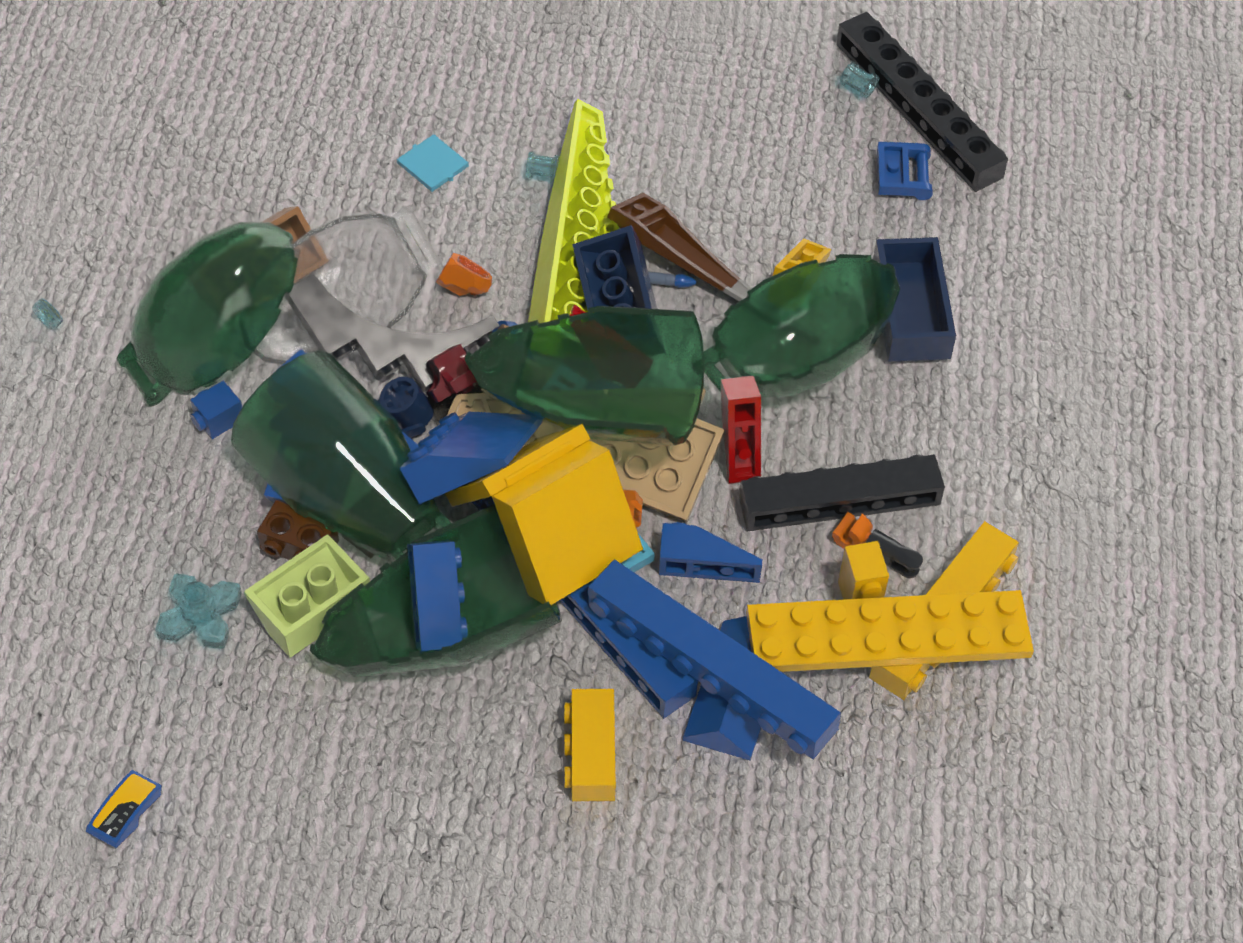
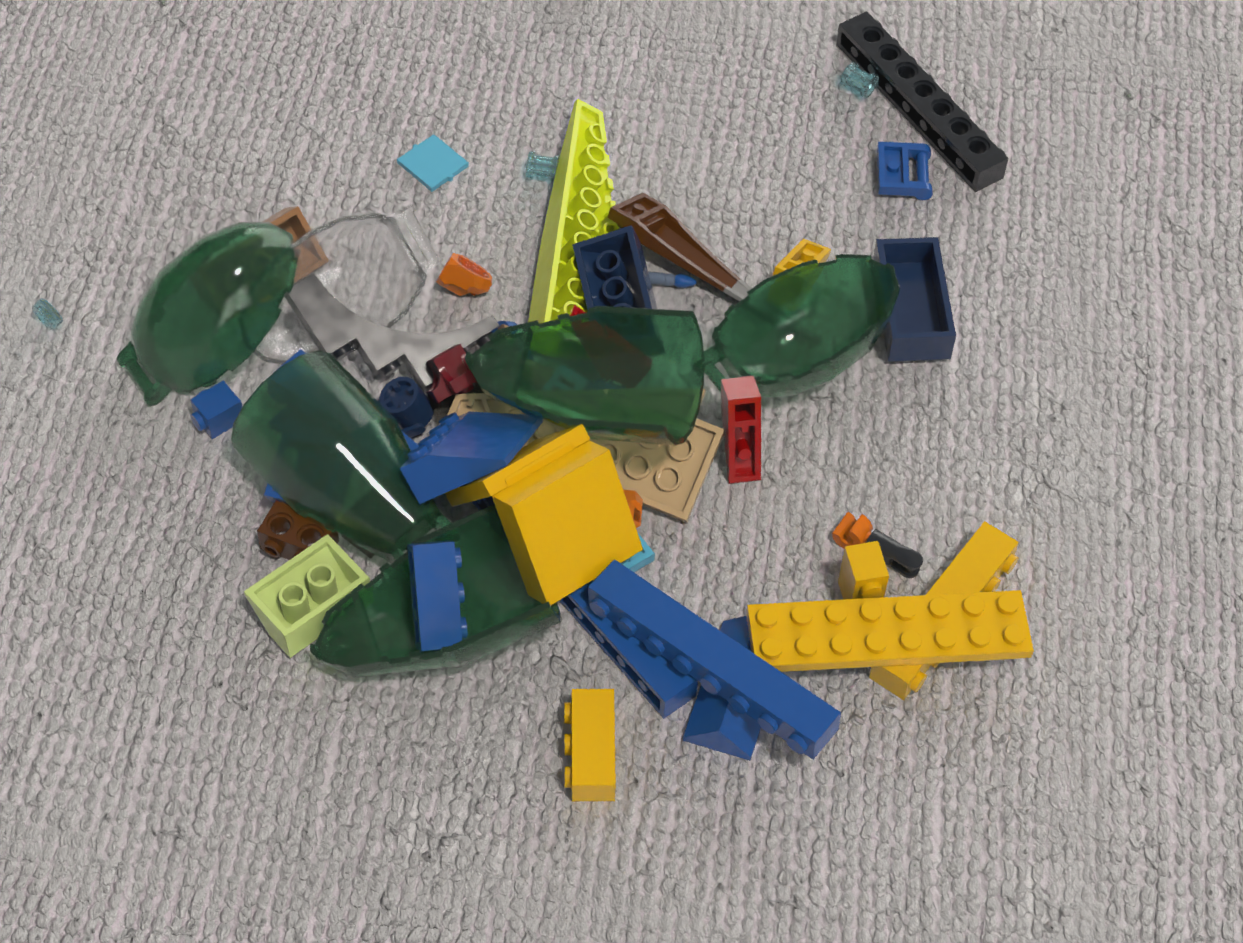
slope [86,770,162,848] -> none
clear light blue plant [156,573,242,649] -> none
blue slope [659,522,763,583] -> none
black brick [739,454,945,532] -> none

